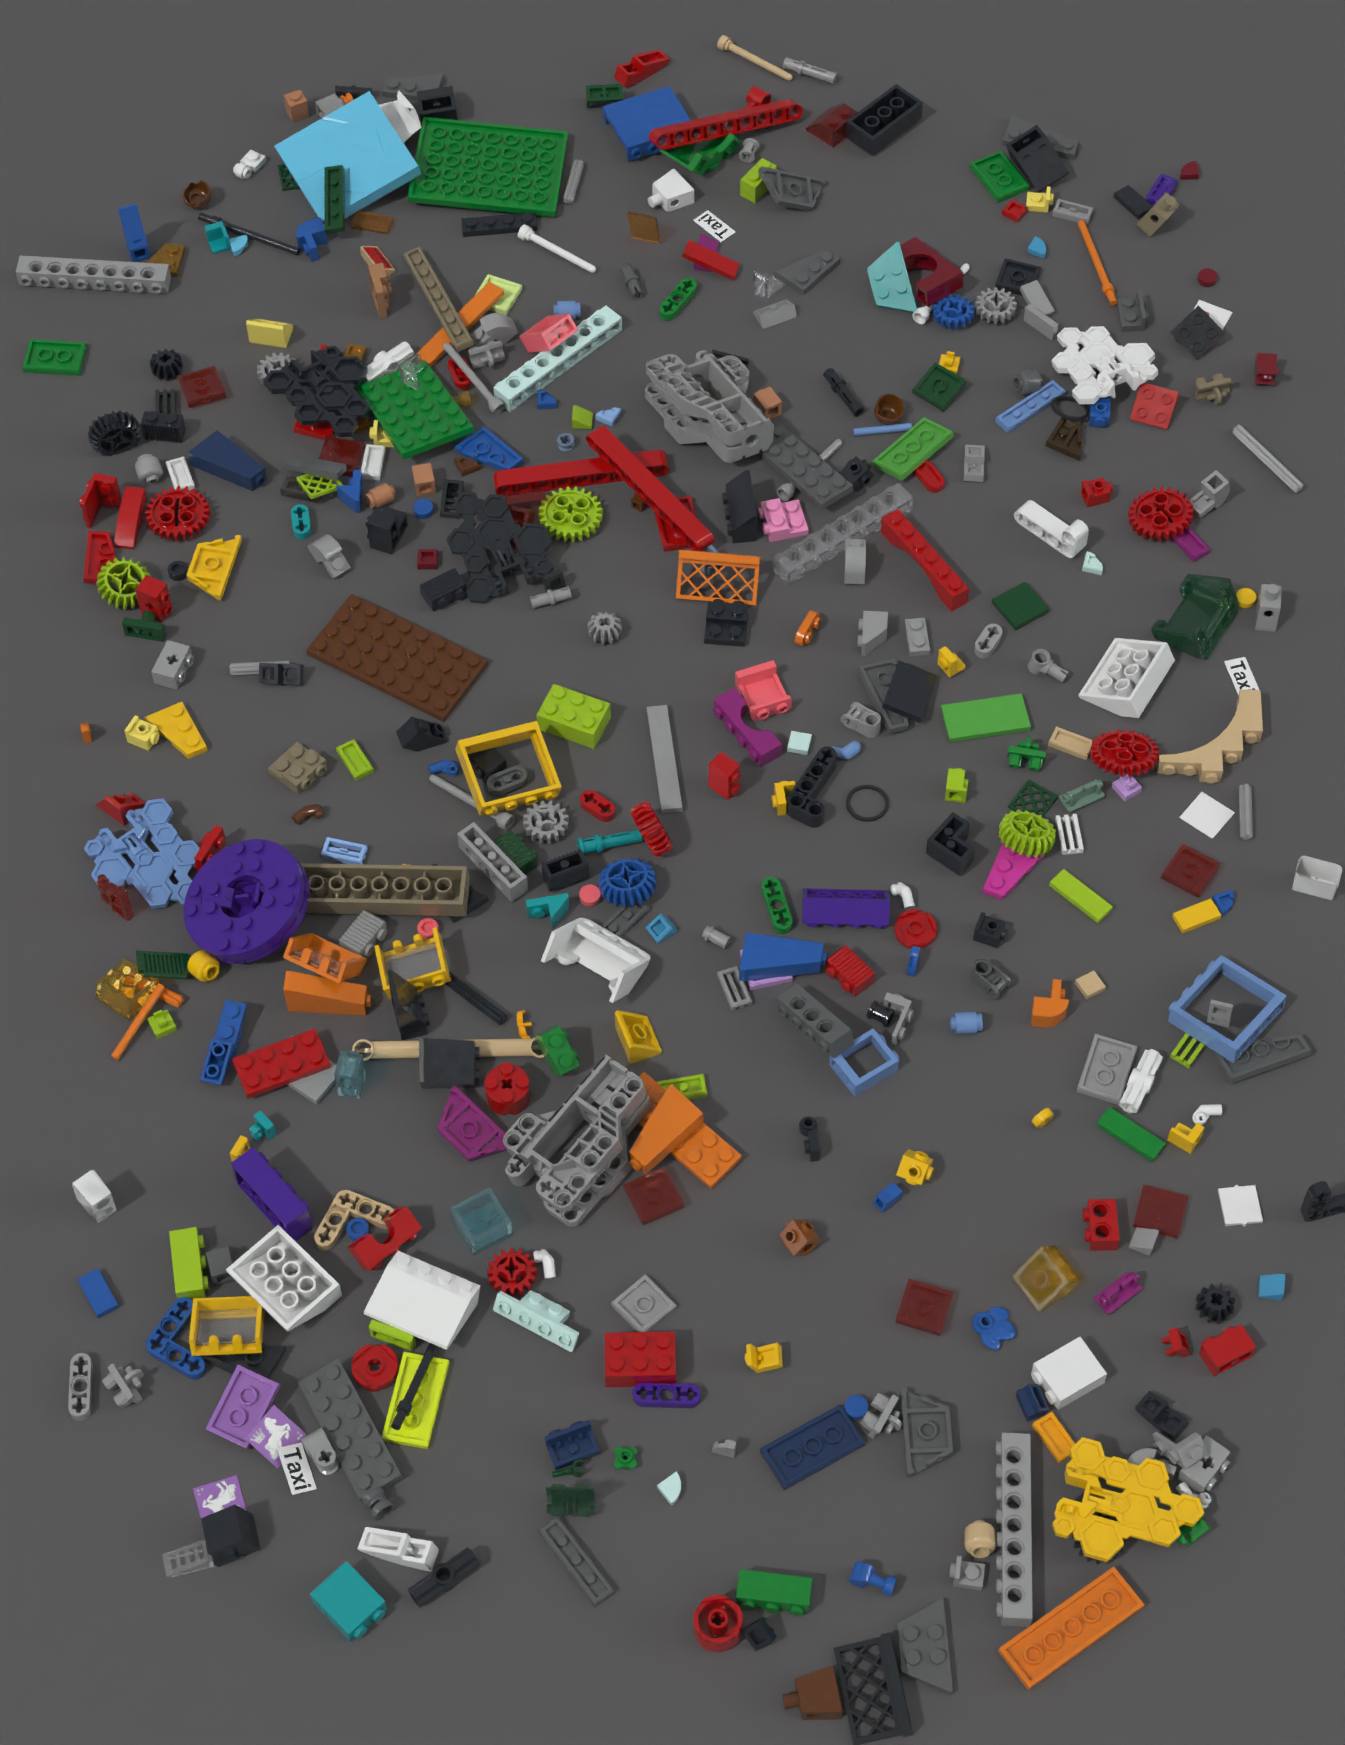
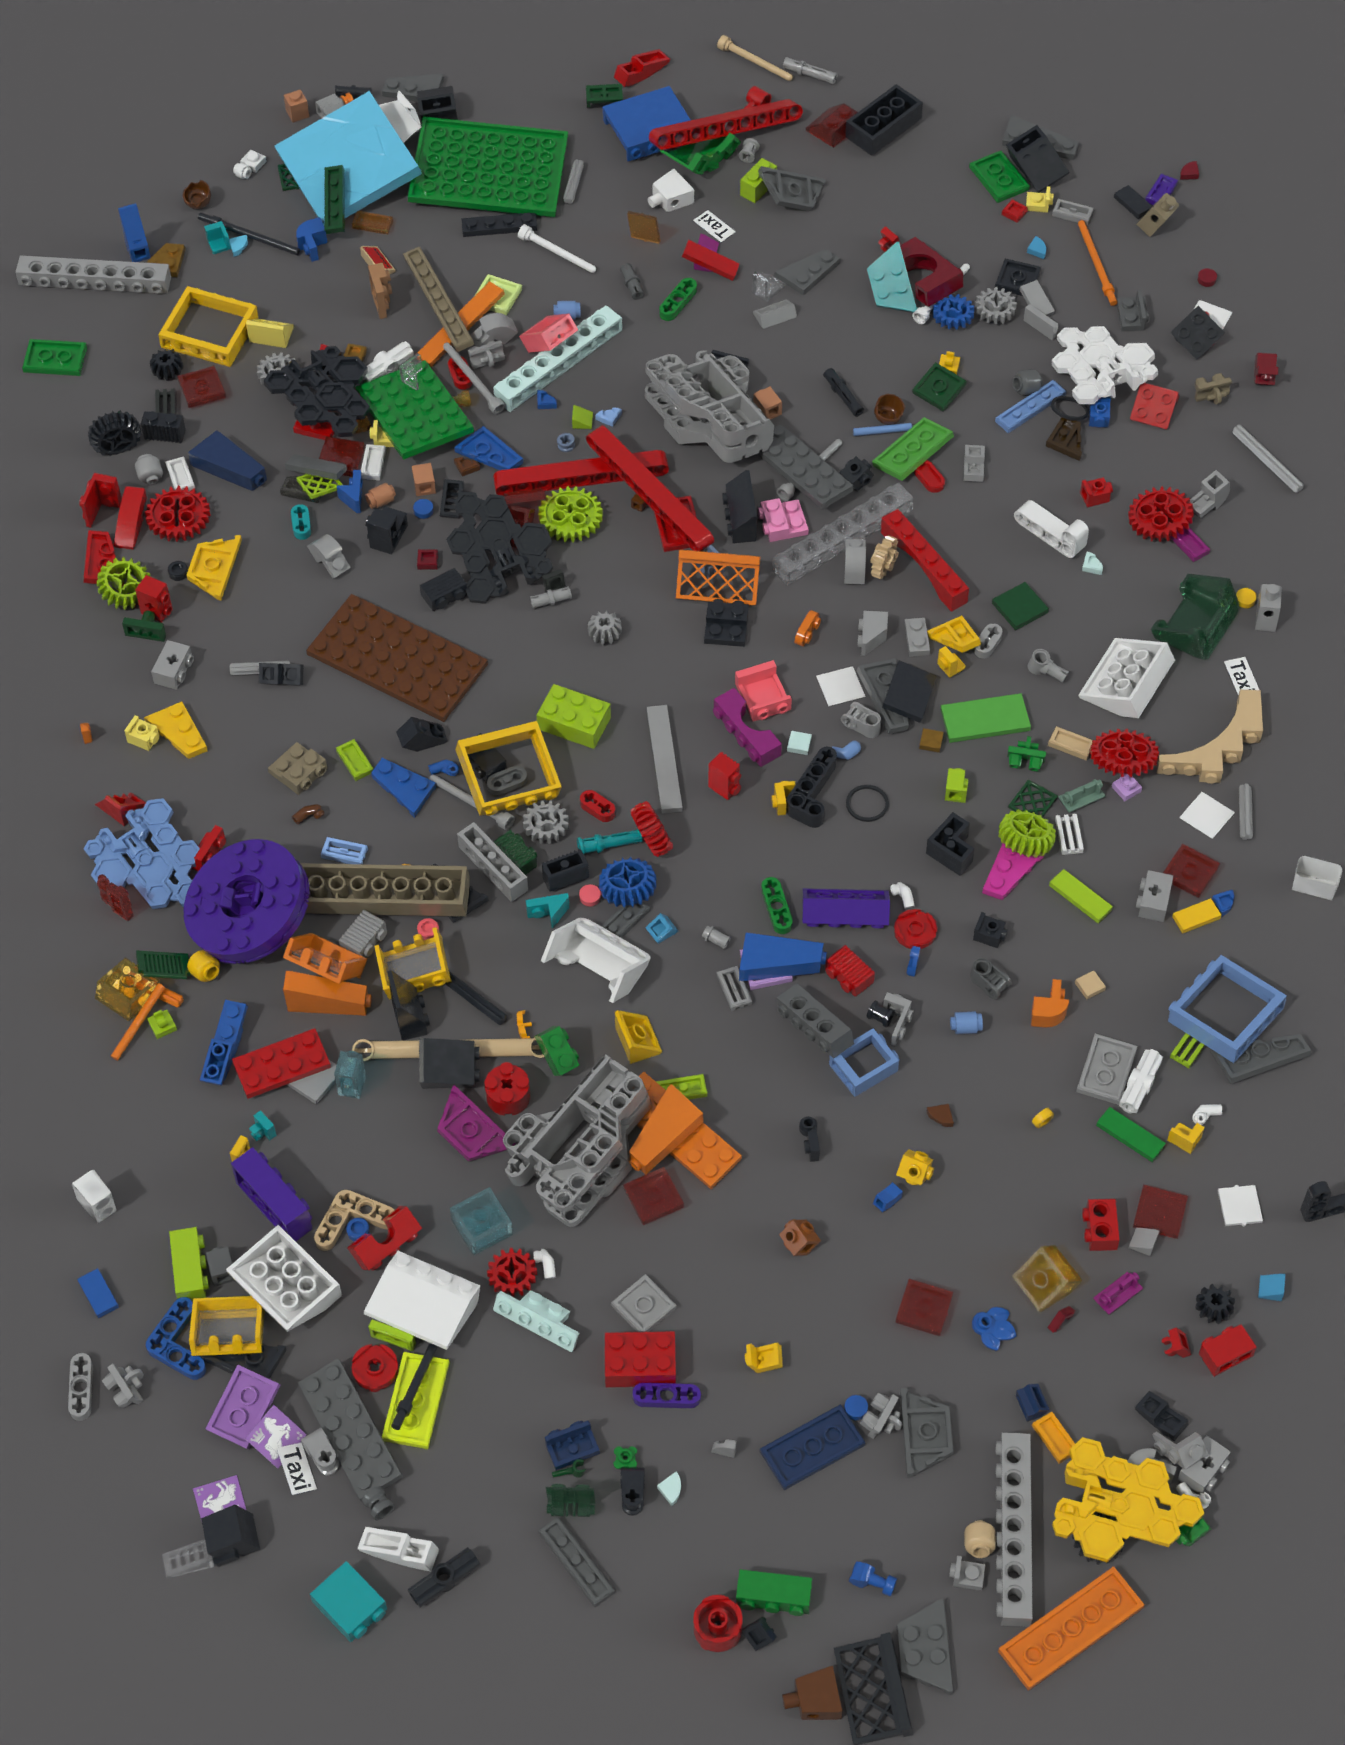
white brick [1031,1337,1107,1410] -> none
light grey slope [1207,999,1233,1028] -> none
none -> yellow window [158,286,259,367]
none -> blue wing [371,758,436,818]
none -> black piece [621,1467,645,1516]
none -> white sticker [816,666,866,706]
none -> tan gear [870,535,899,579]
none -> red tile [878,226,901,252]
none -> pearl gold tile [919,728,944,753]
none -> reddish brown tile [926,1104,954,1127]
none -> yellow wing [927,616,981,653]
none -> dark red tile [1047,1306,1075,1333]
none -> light grey brick [1136,870,1174,922]

